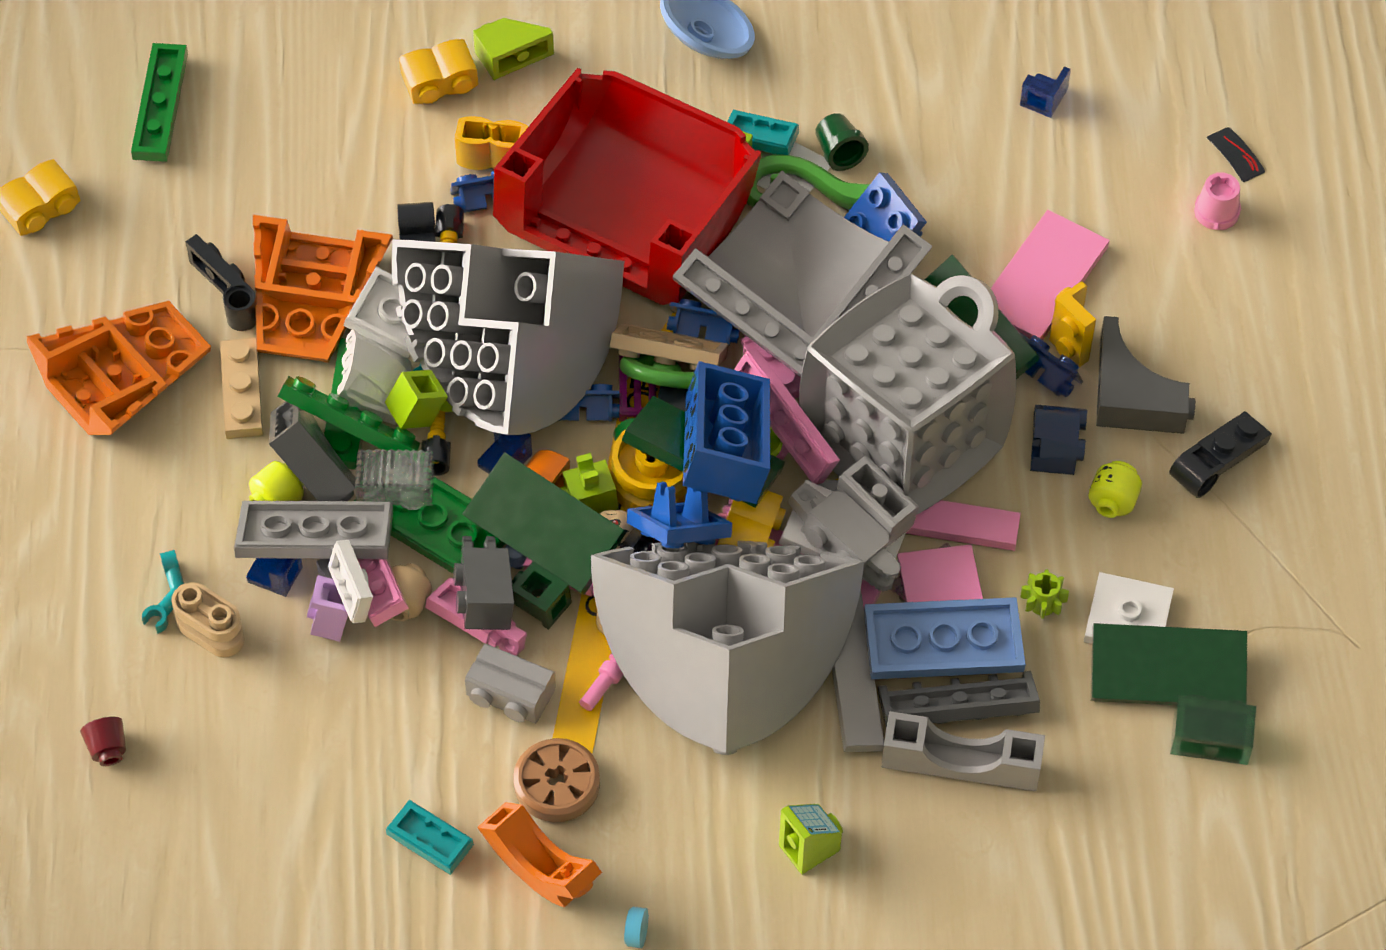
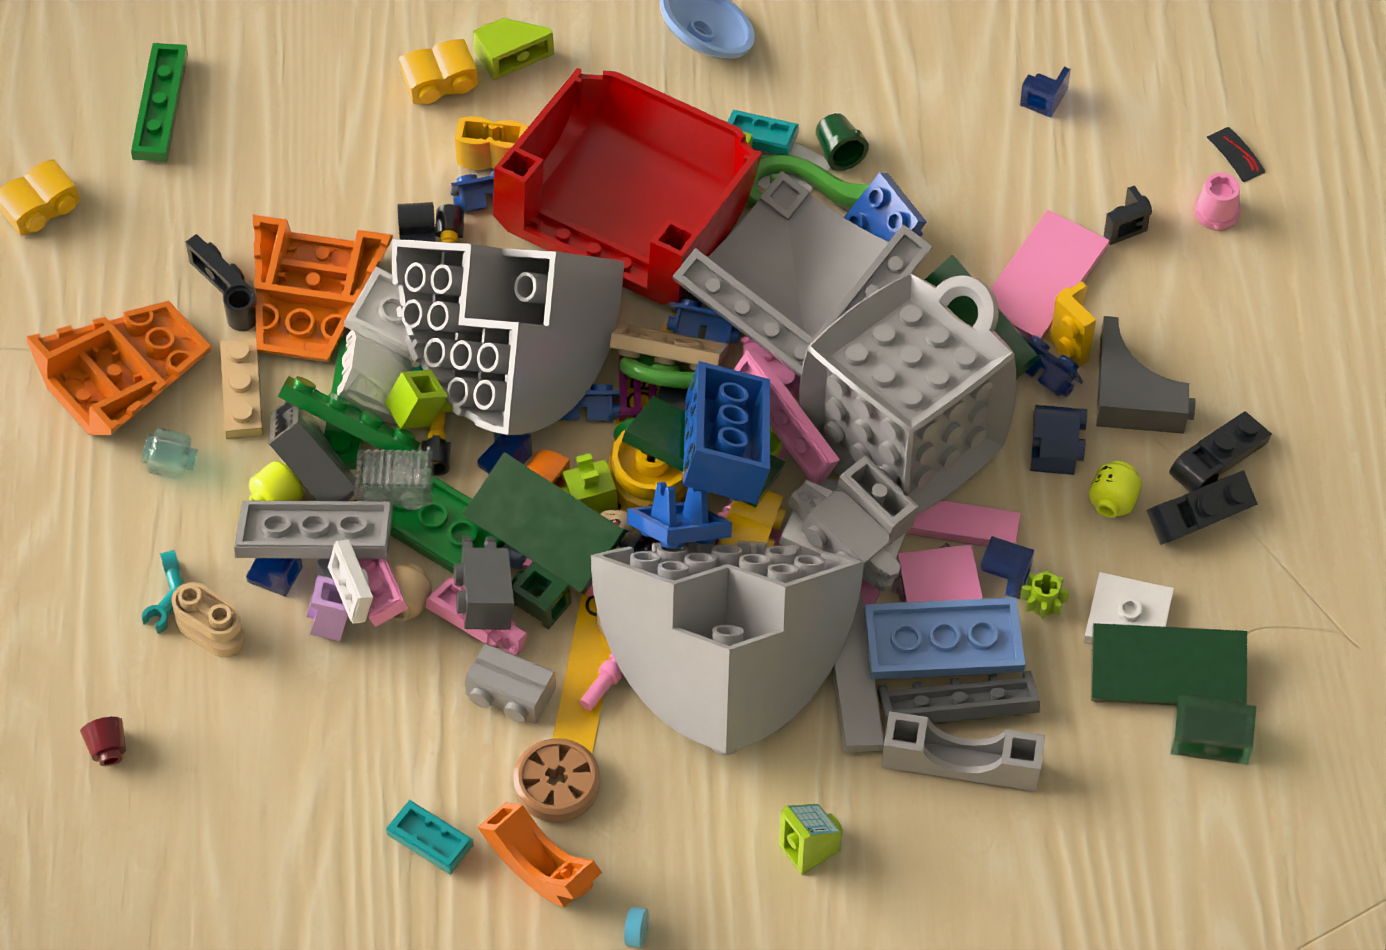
none -> clear light blue head [141,428,198,480]
none -> clear blue panel [980,536,1035,600]
none -> black bracket [1104,185,1152,245]
none -> black plate [1146,470,1258,545]

